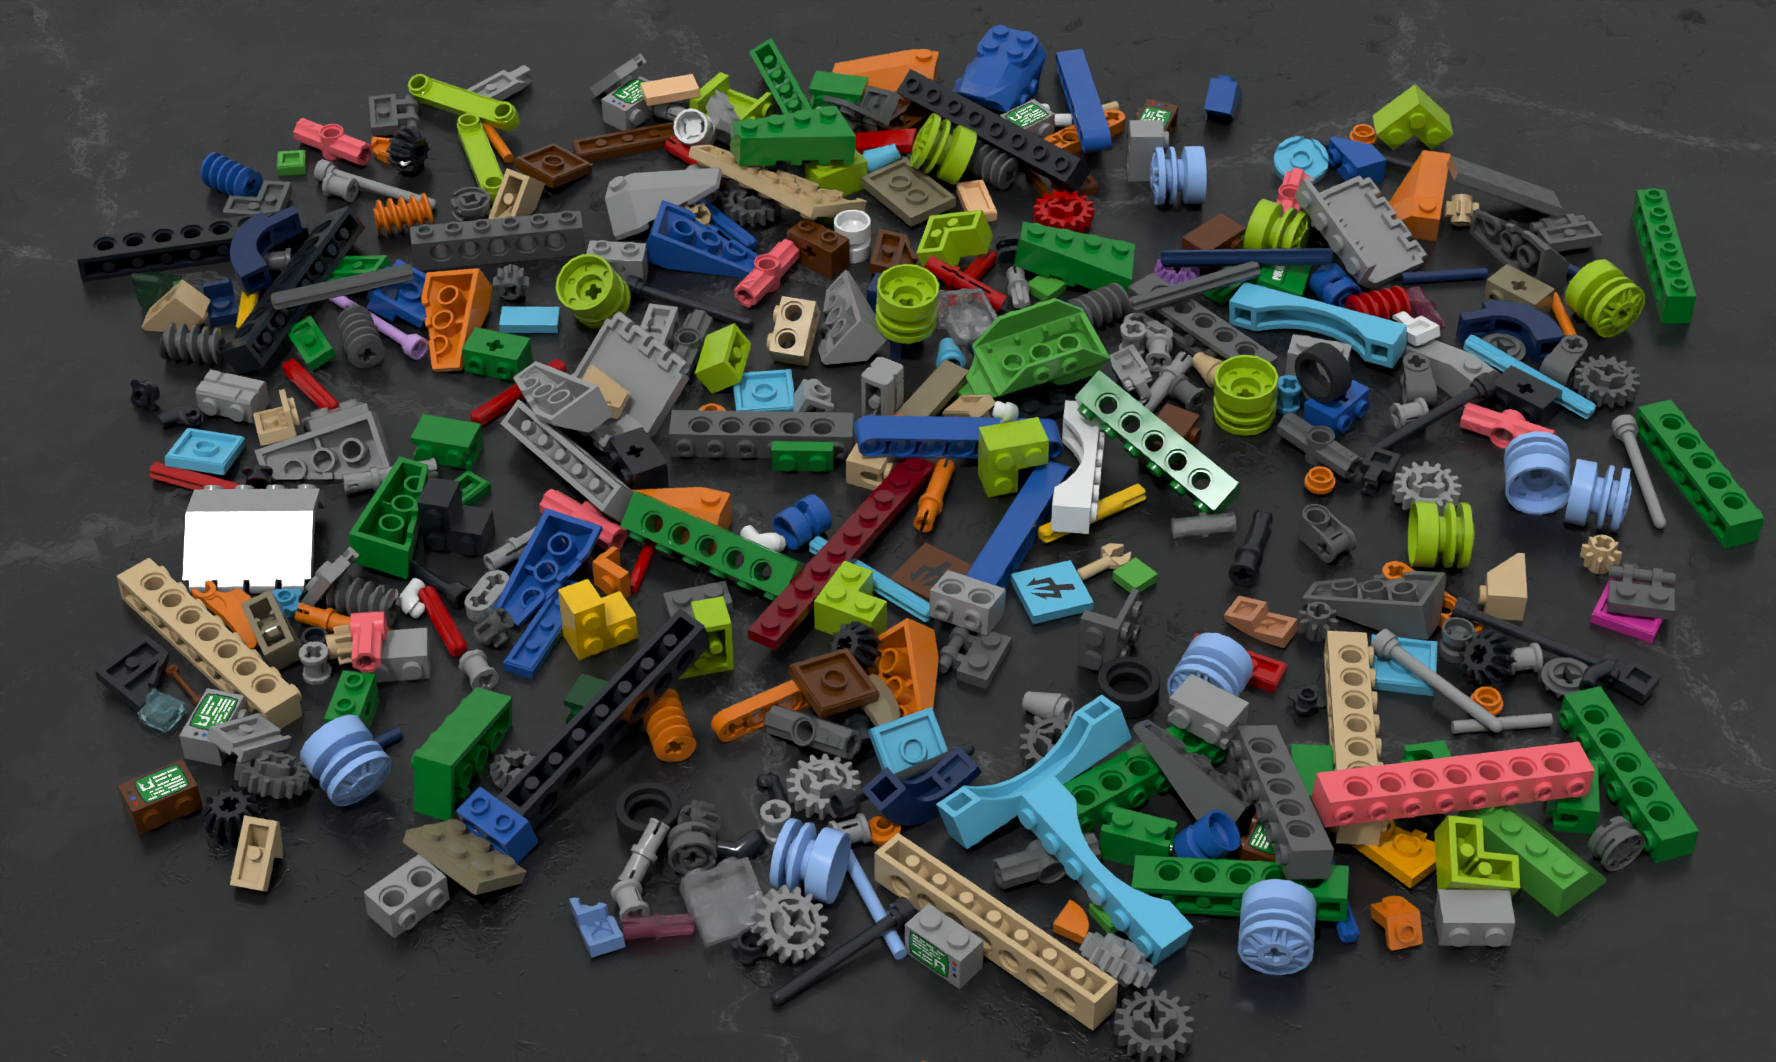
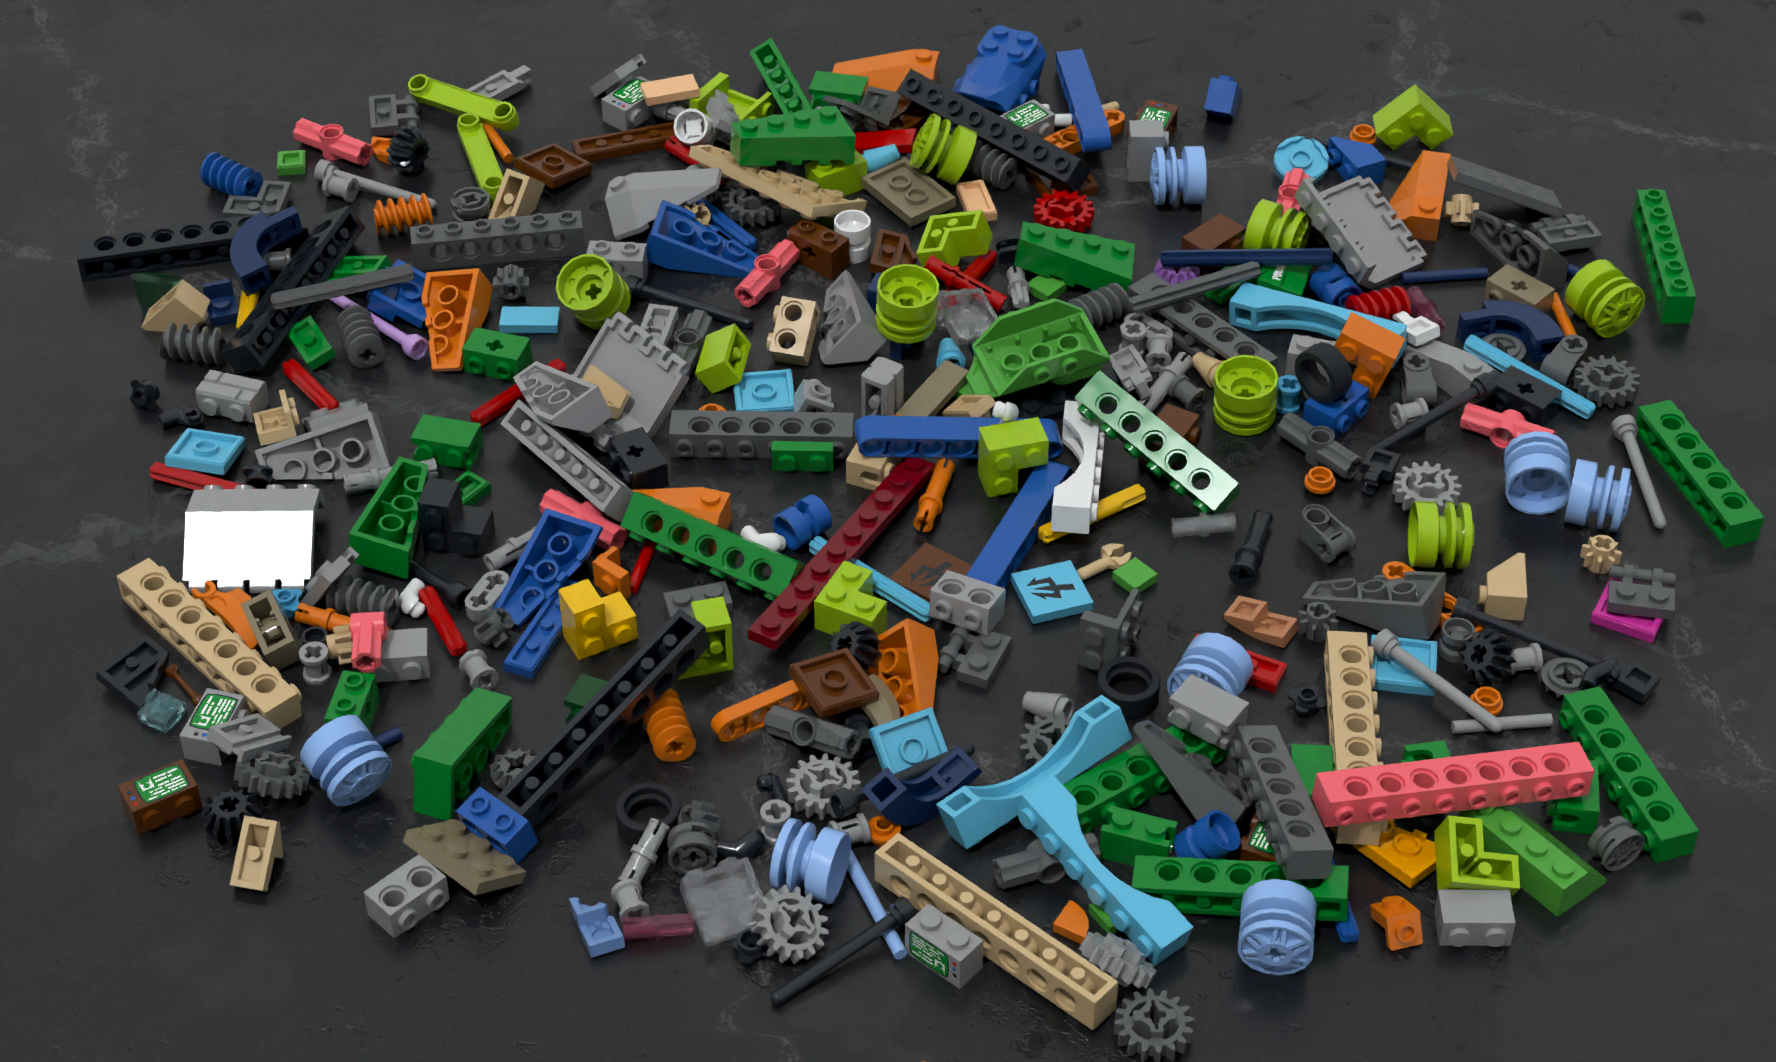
none -> orange brick [1334,312,1405,400]

